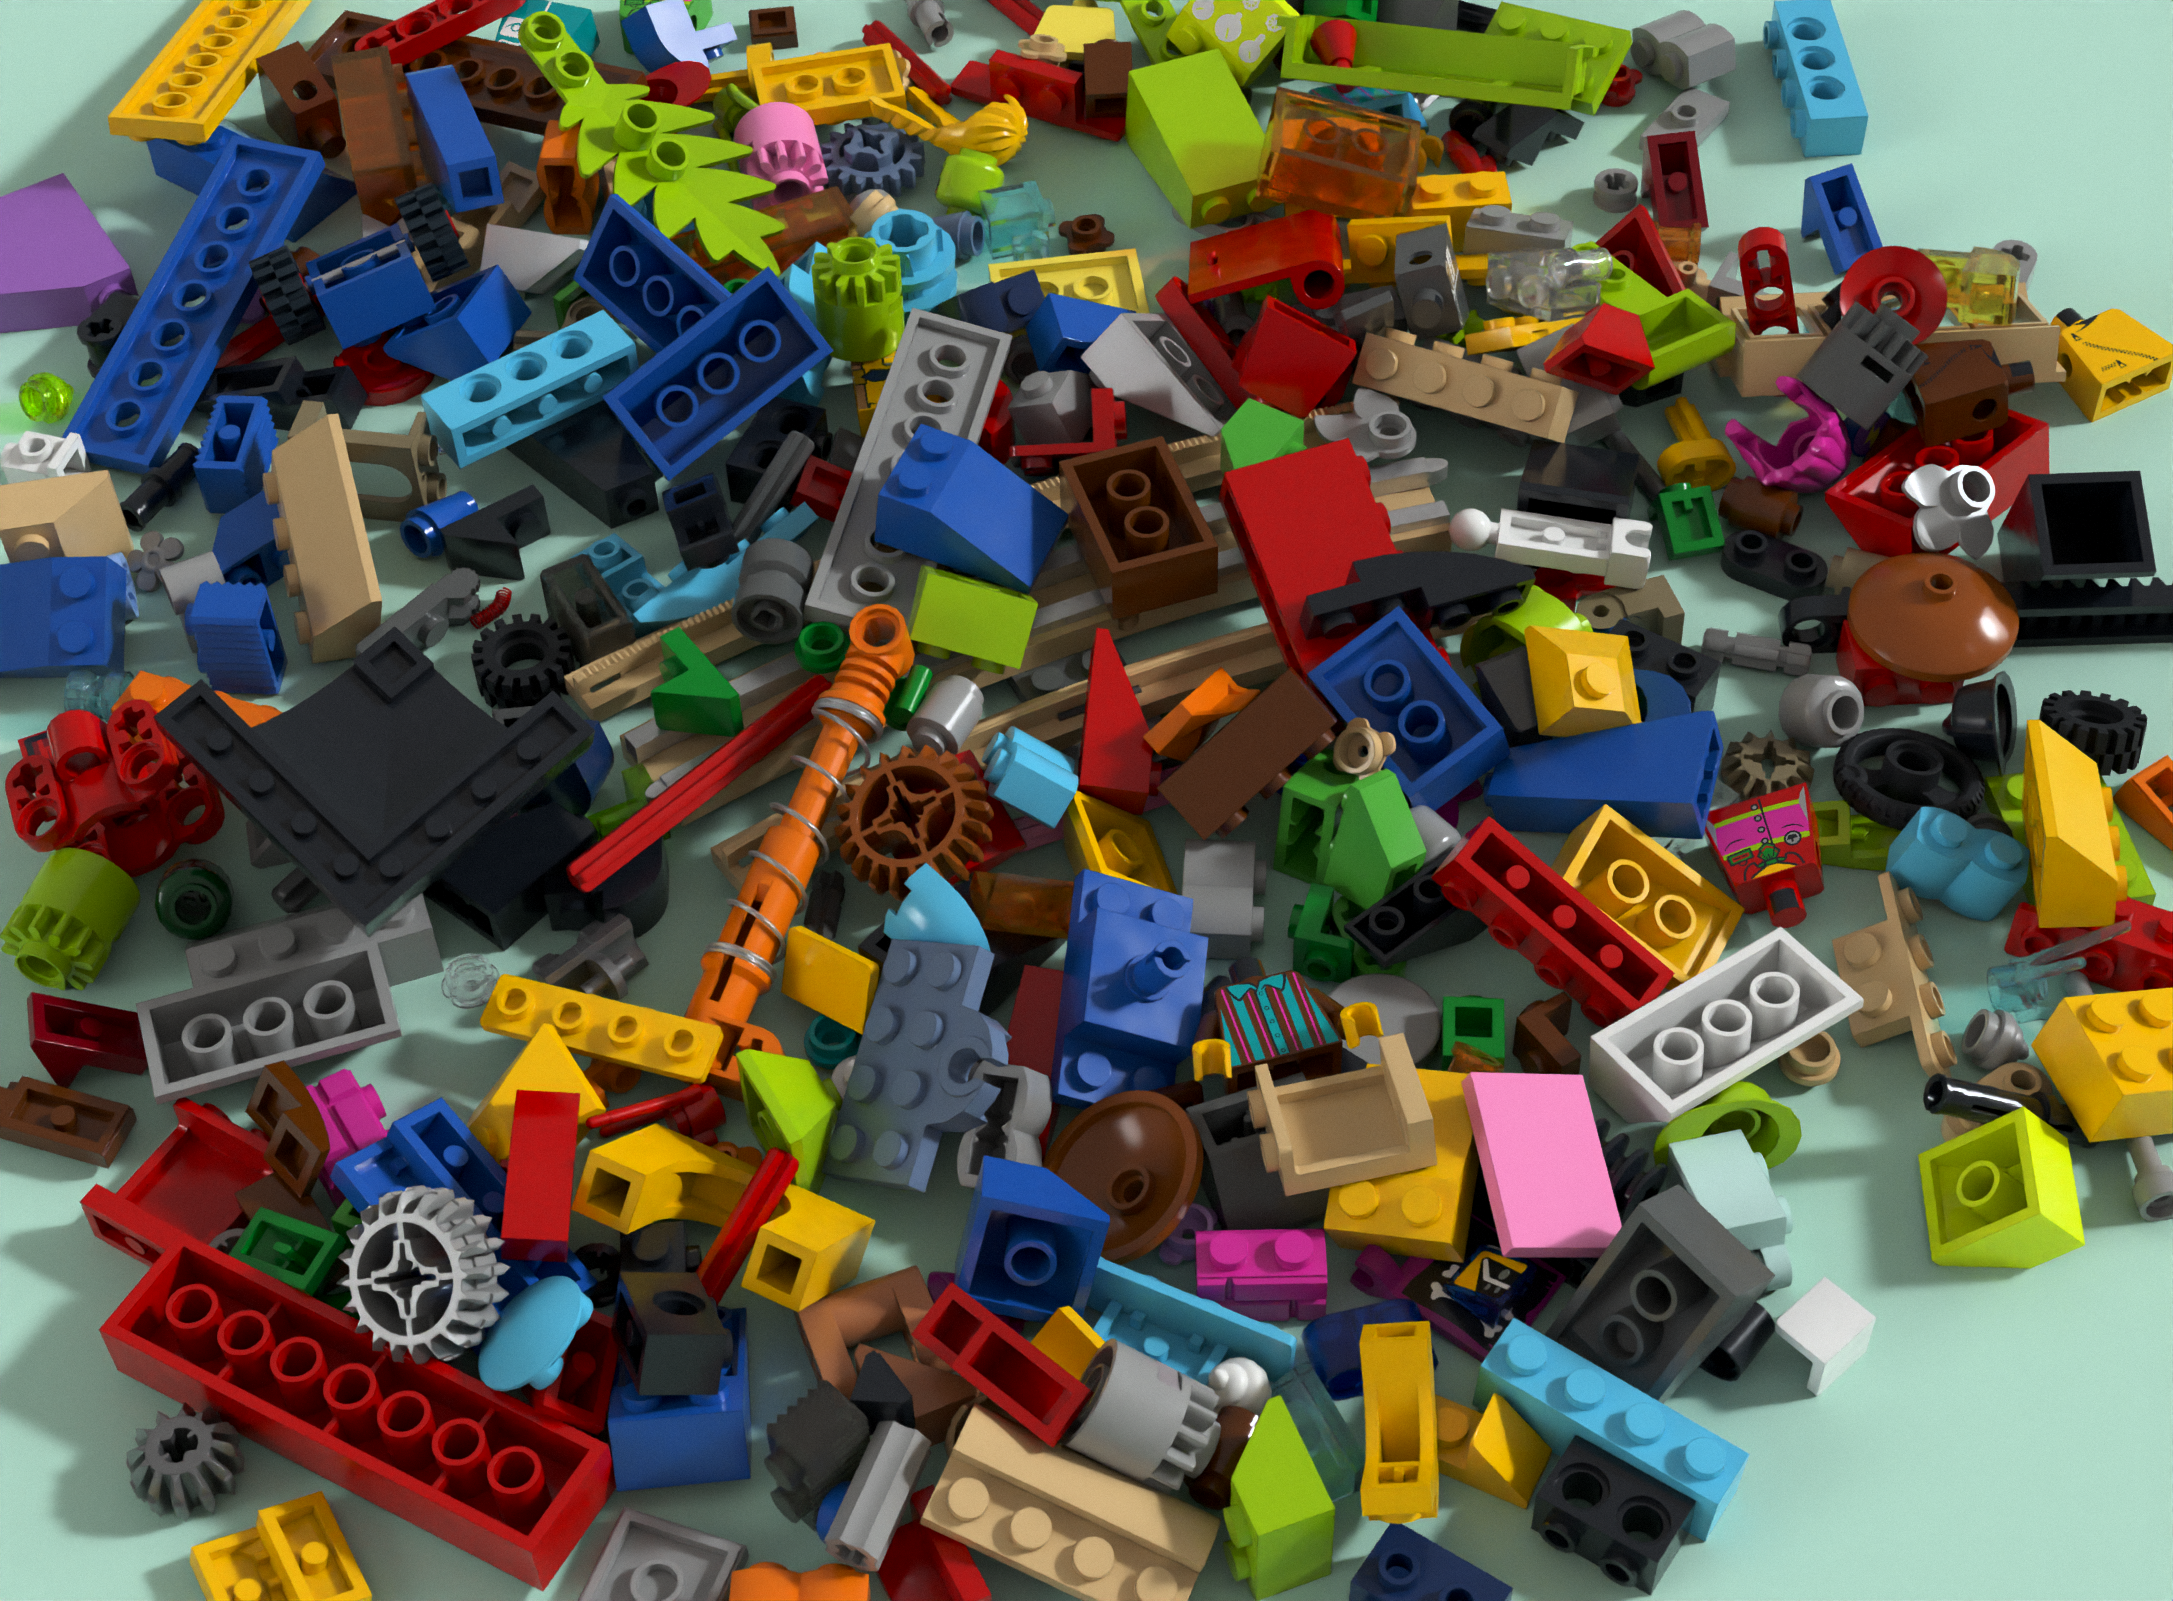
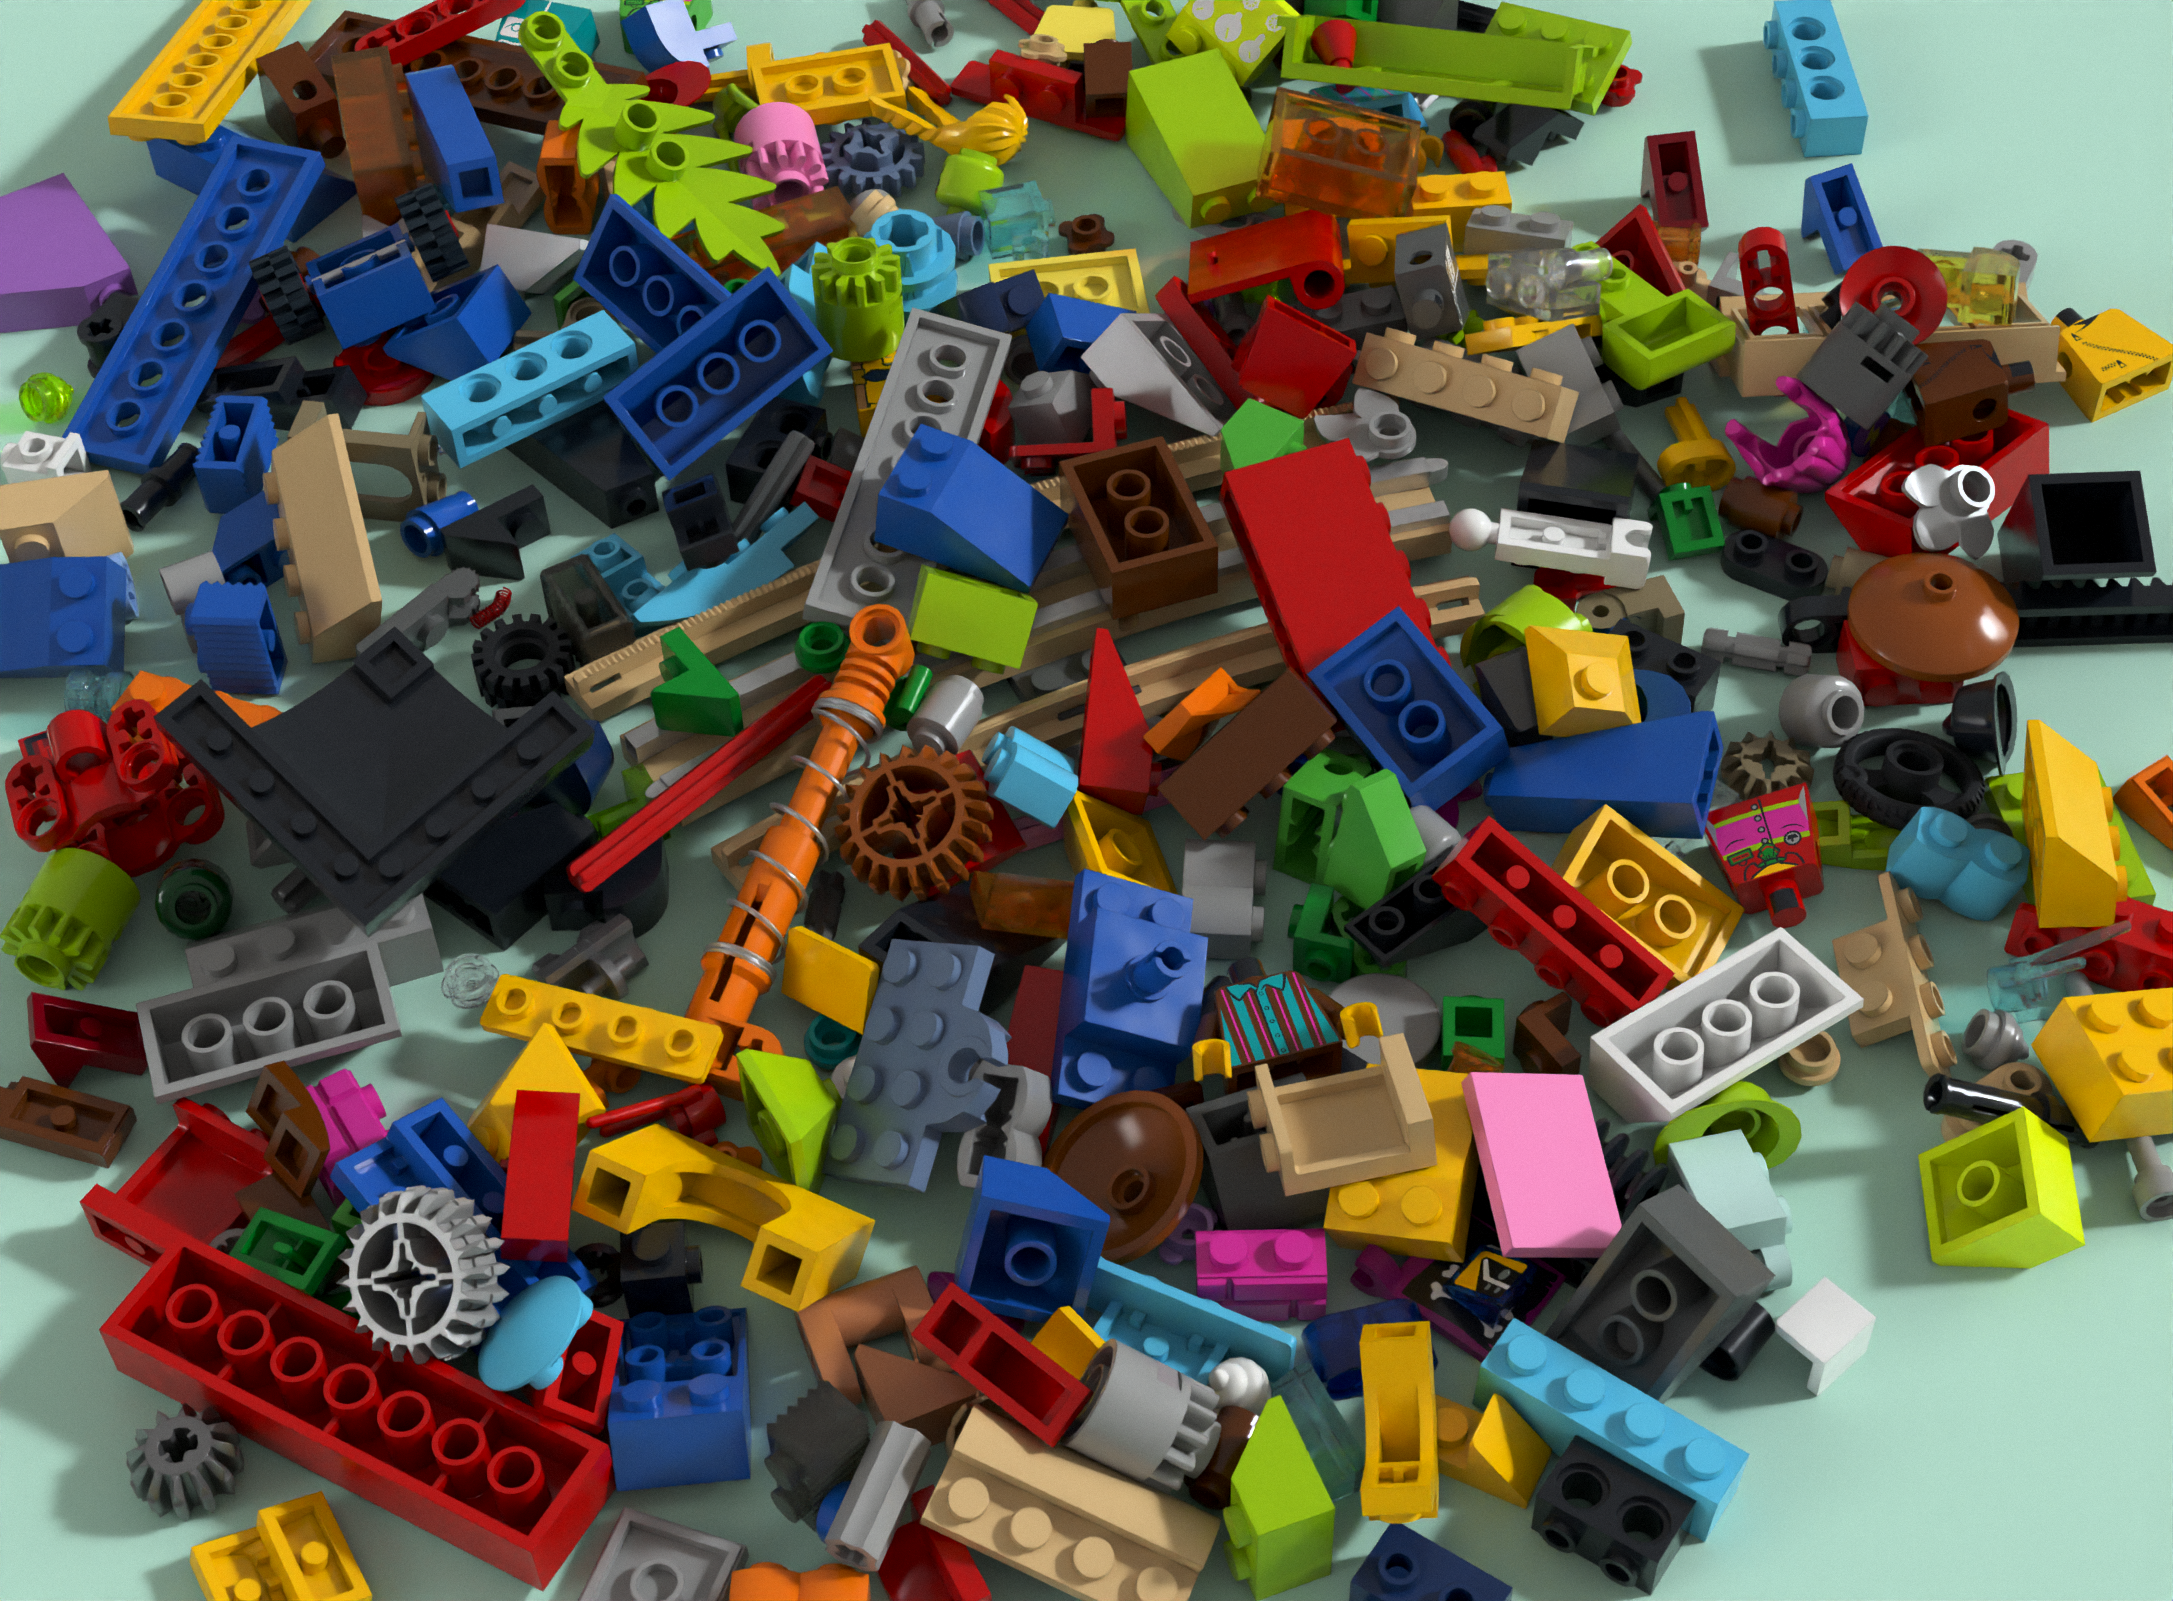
light grey plant [127,531,184,592] -> none
black brick [611,1272,733,1395] -> none
red axle [696,1147,799,1306] -> none
dark grey wheel [731,538,814,644] -> none
reddish brown tile [748,6,798,50] -> none
black slope [850,1350,916,1435] -> none
medium azure brick [883,863,991,952] -> none
black slope [1299,551,1536,640] -> none
dark grey slope [1333,290,1395,350] -> none
tan plate [1333,717,1396,780] -> none
red slope [1543,303,1655,395] -> none
light grey bush [1593,168,1638,213] -> none
light grey brick [1631,10,1736,89] -> none
light grey plate [1639,87,1730,151] -> none
black tyre [2039,690,2148,776] -> none

